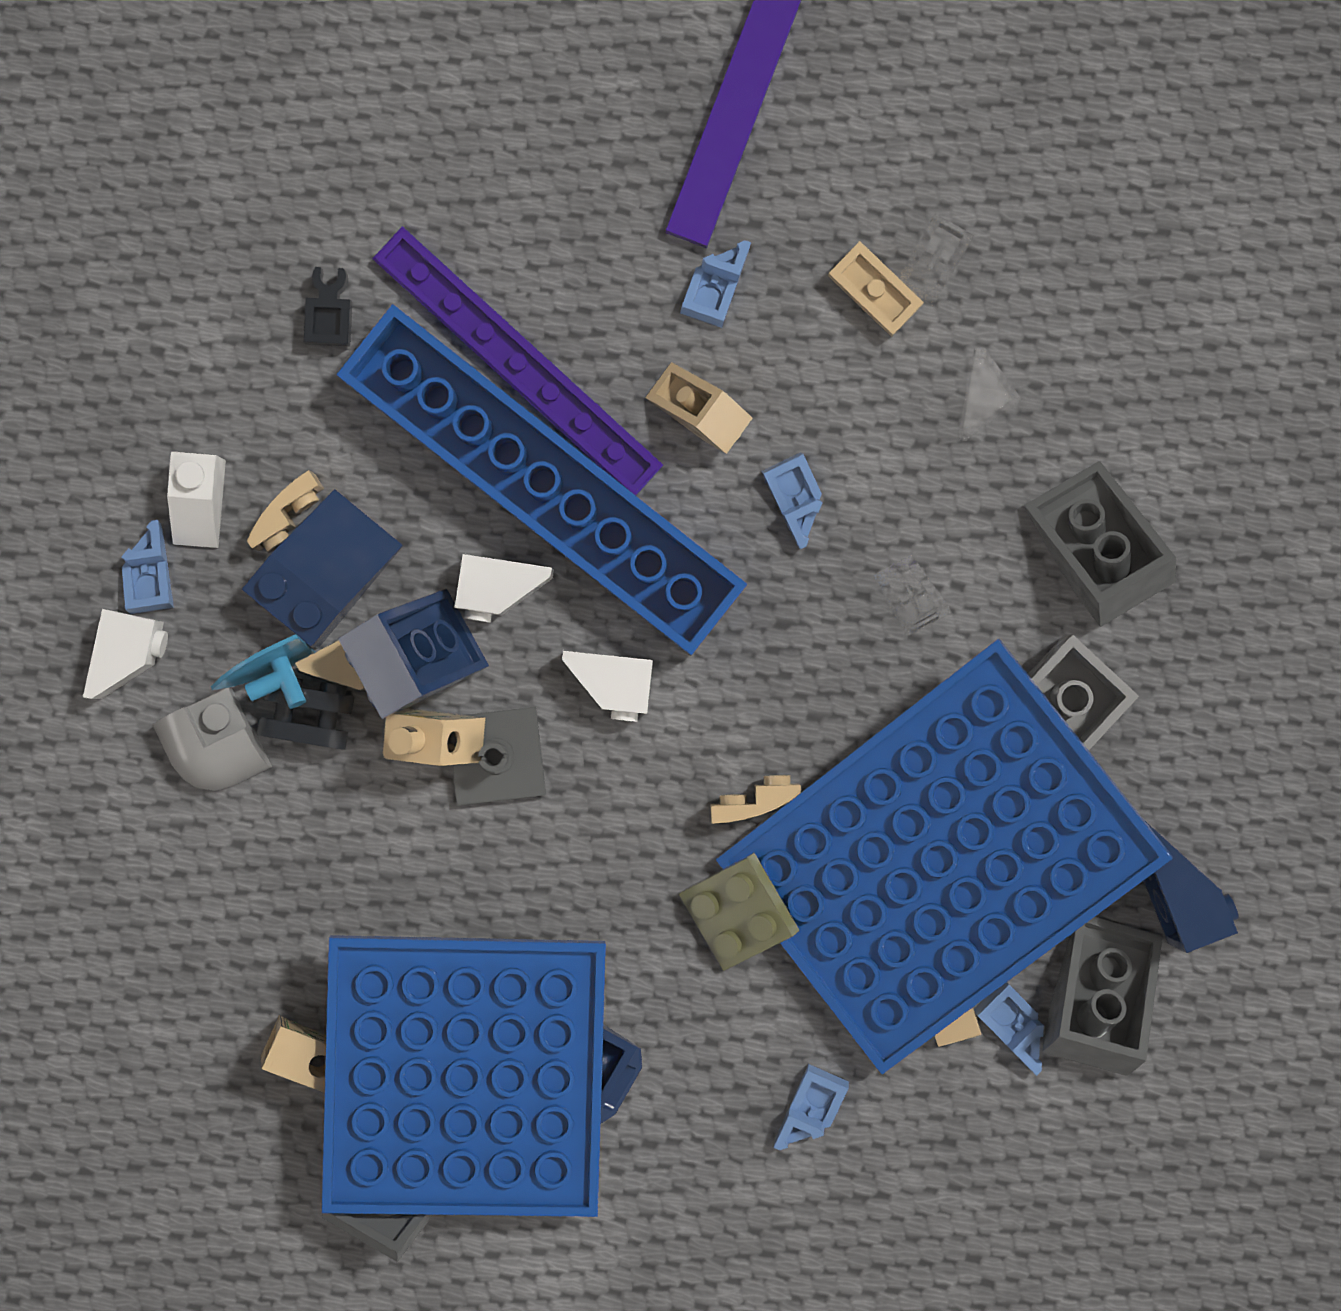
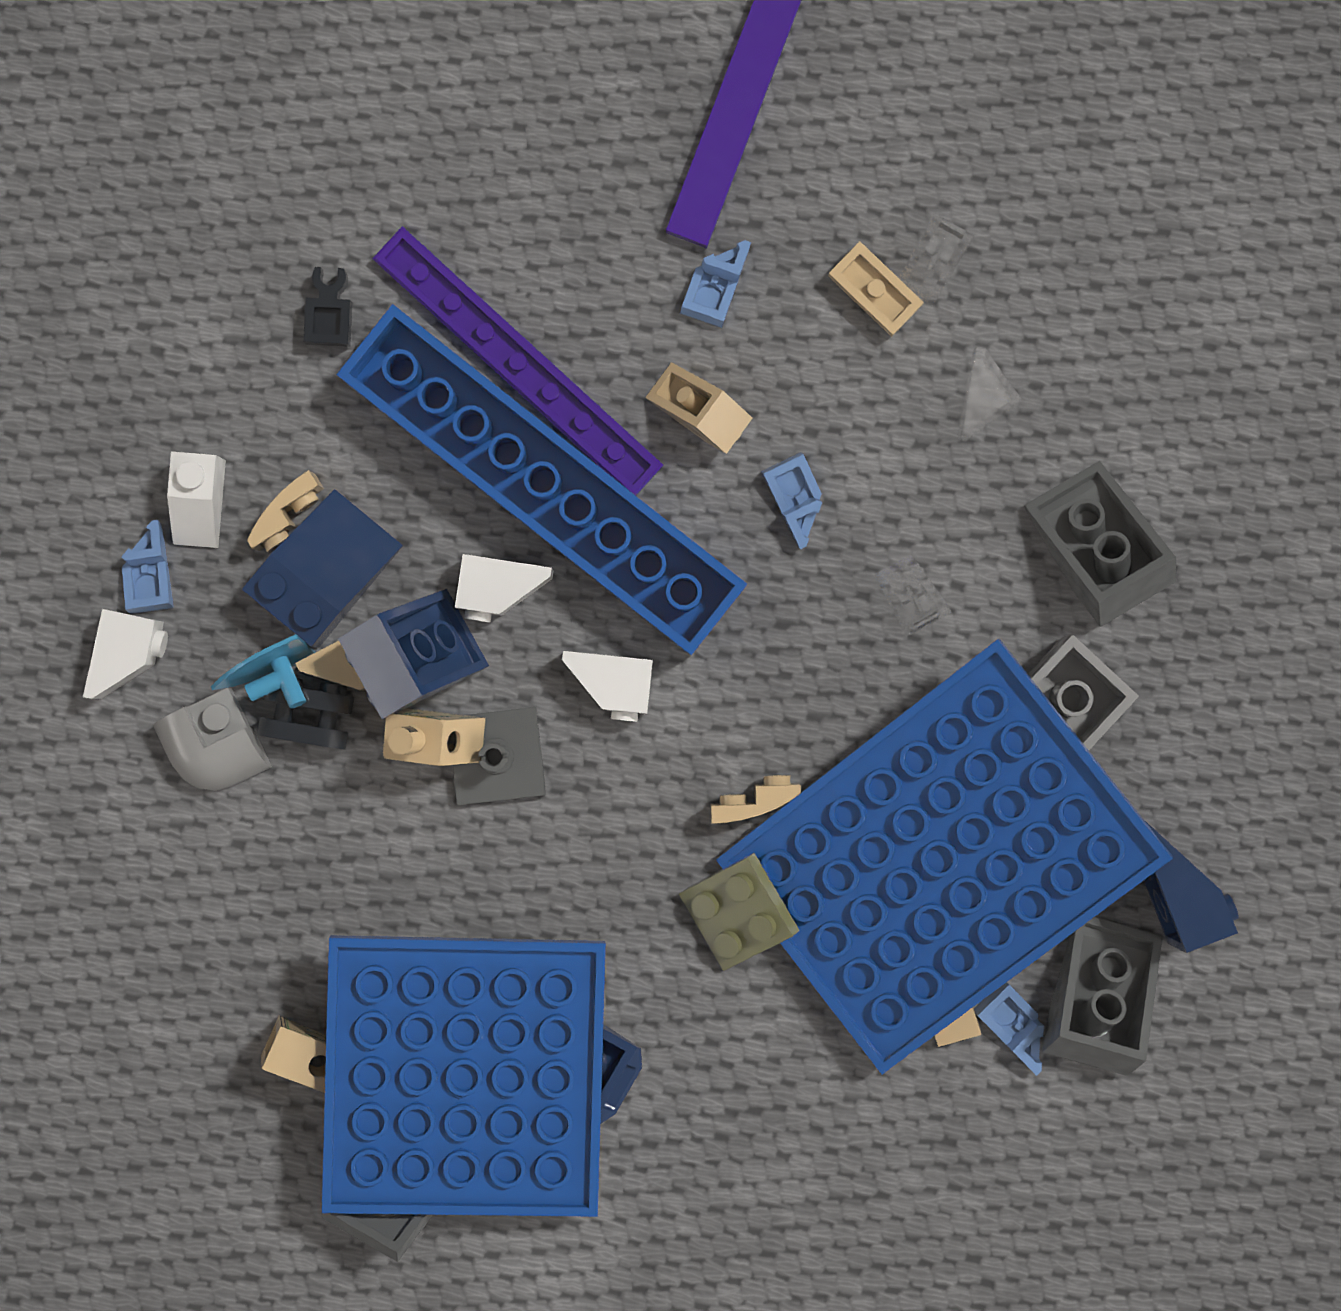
medium blue slope [774,1064,849,1150] -> none

